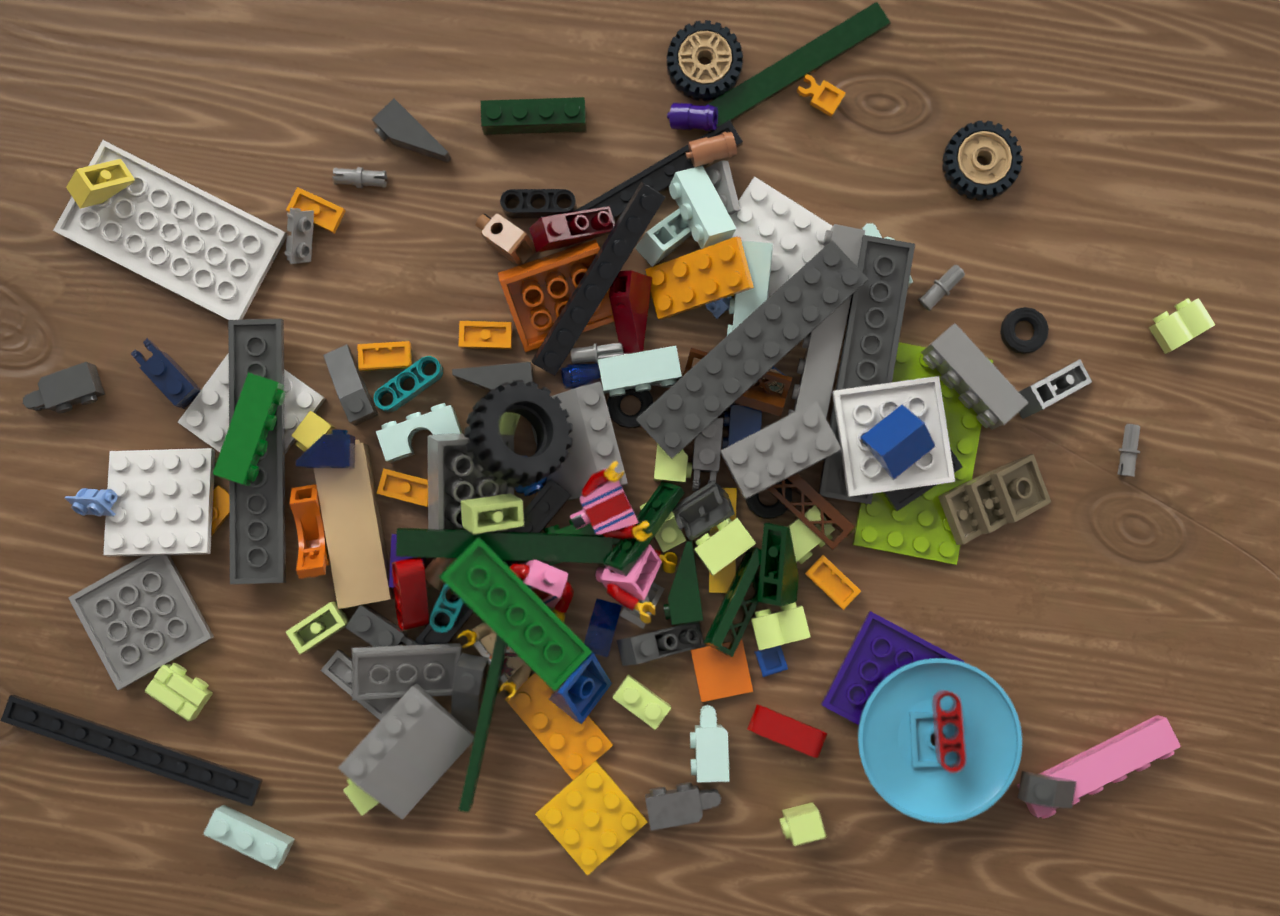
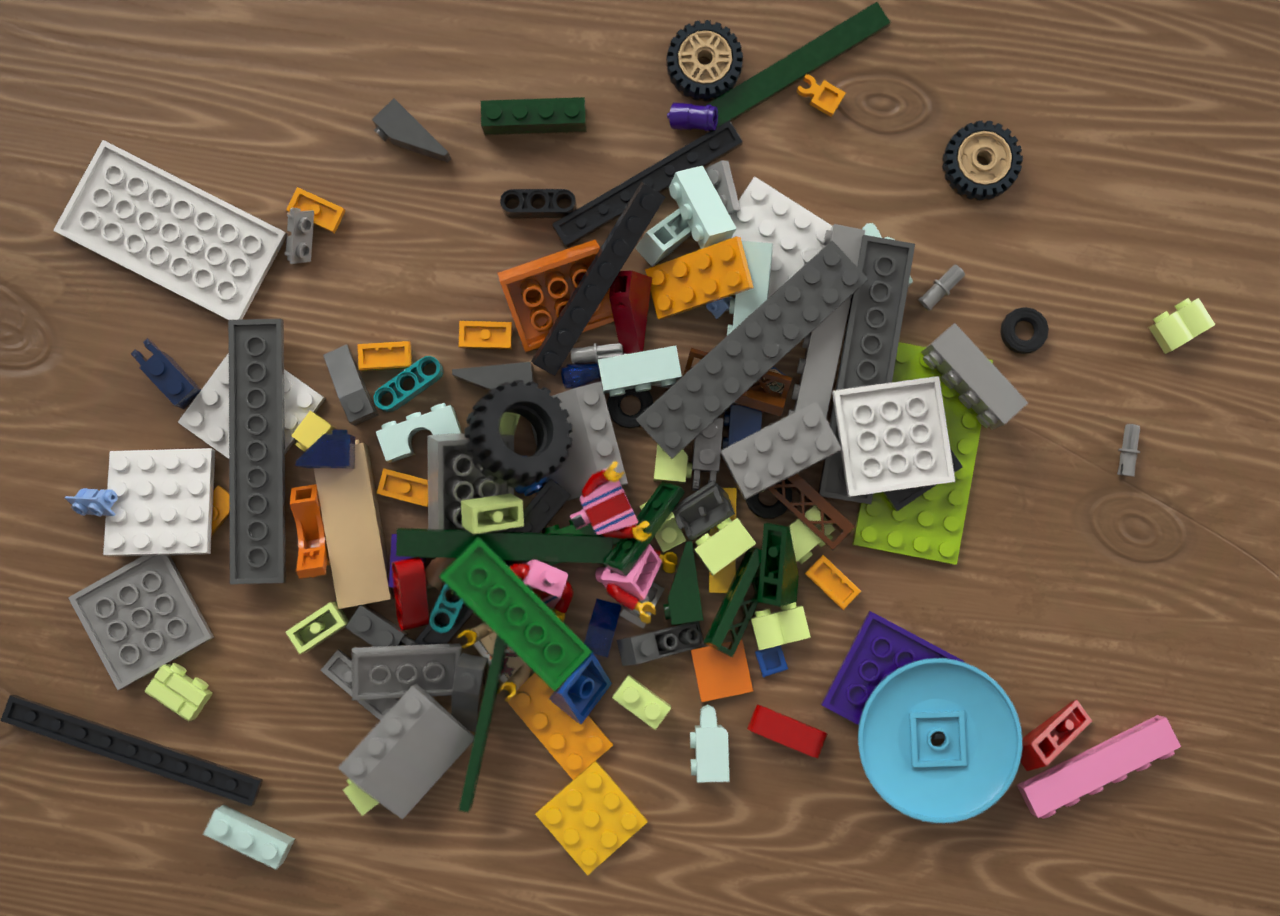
dark grey hinge [22,362,105,414] -> none
light yellow slope [66,159,135,209] -> none
green brick [213,372,286,486] -> none
light grey pin [333,167,387,188] -> none
medium nougat torso [476,213,536,266] -> none
dark red slope [529,206,615,253] -> none
flat silver hinge [645,782,722,831] -> none
nougat piece [686,132,737,167] -> none
yellowish green brick [779,802,826,846] -> none
blue slope [860,405,936,480] -> none
red beam [932,690,966,773] -> none
dark tan slope [938,454,1051,545] -> none
dark grey slope [1018,771,1076,808] -> none
dark grey slope [1019,360,1092,419] -> none
none -> red slope [1020,699,1092,771]

